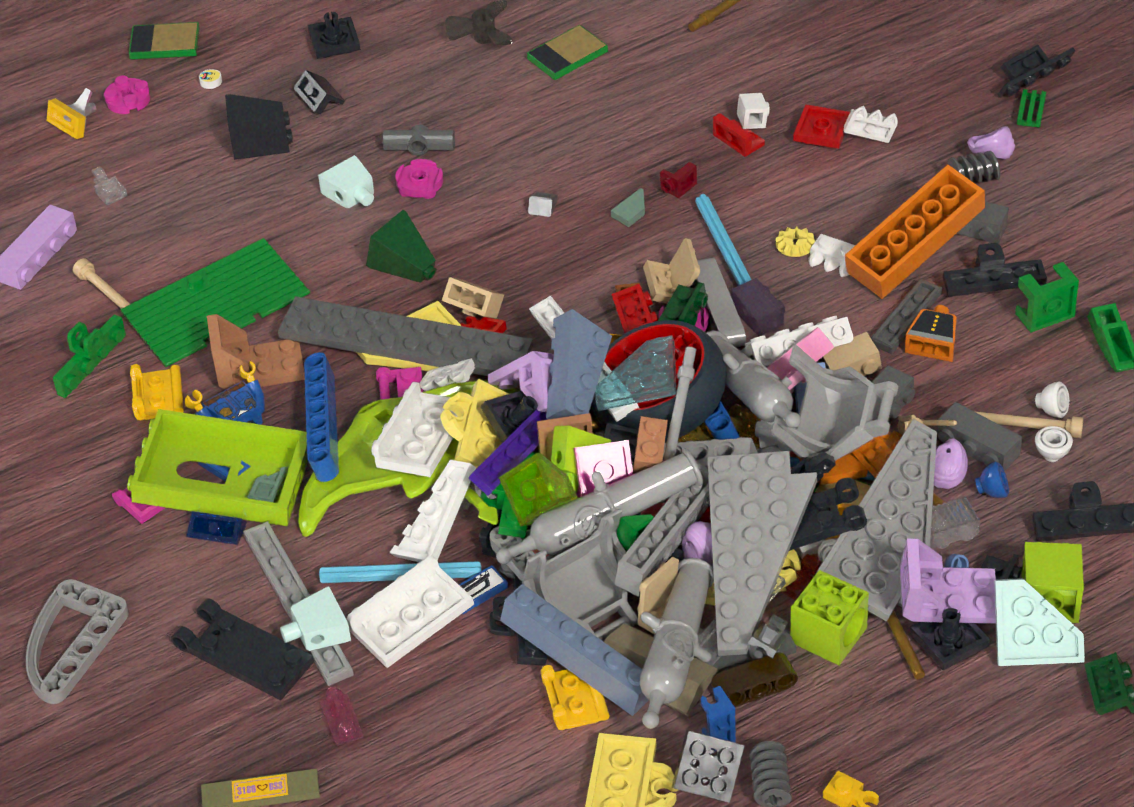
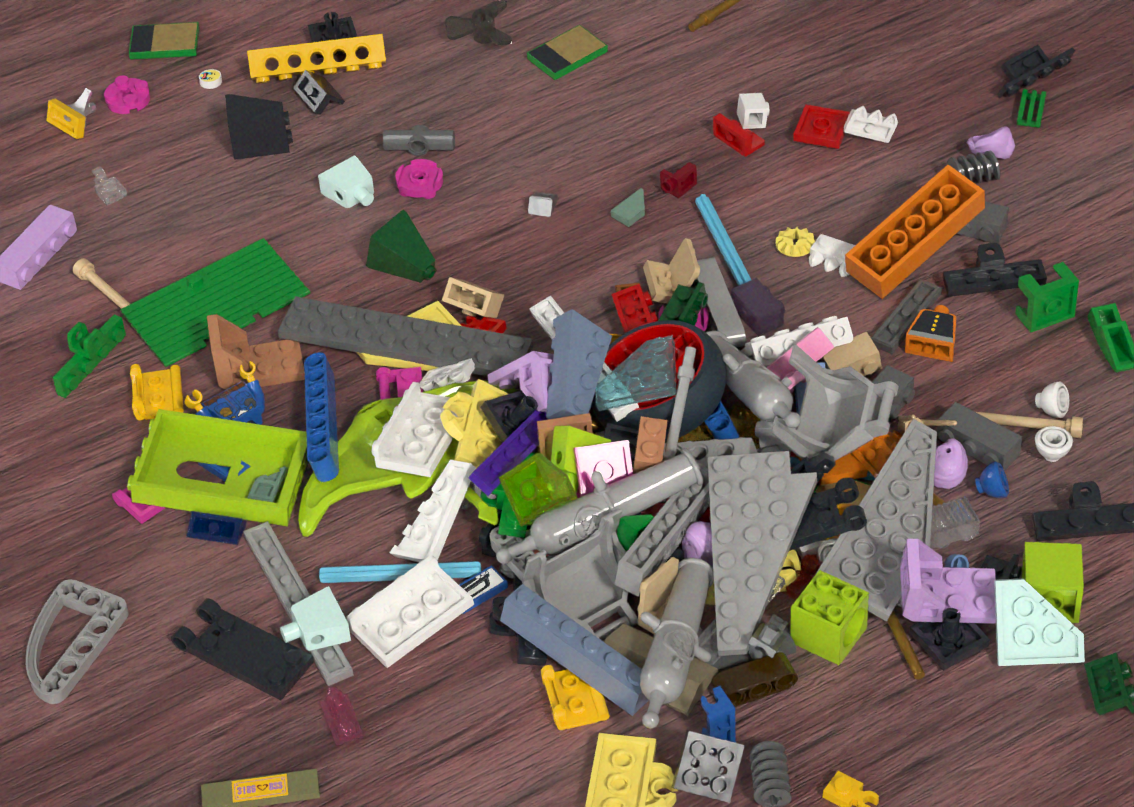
none -> yellow brick [247,34,386,83]

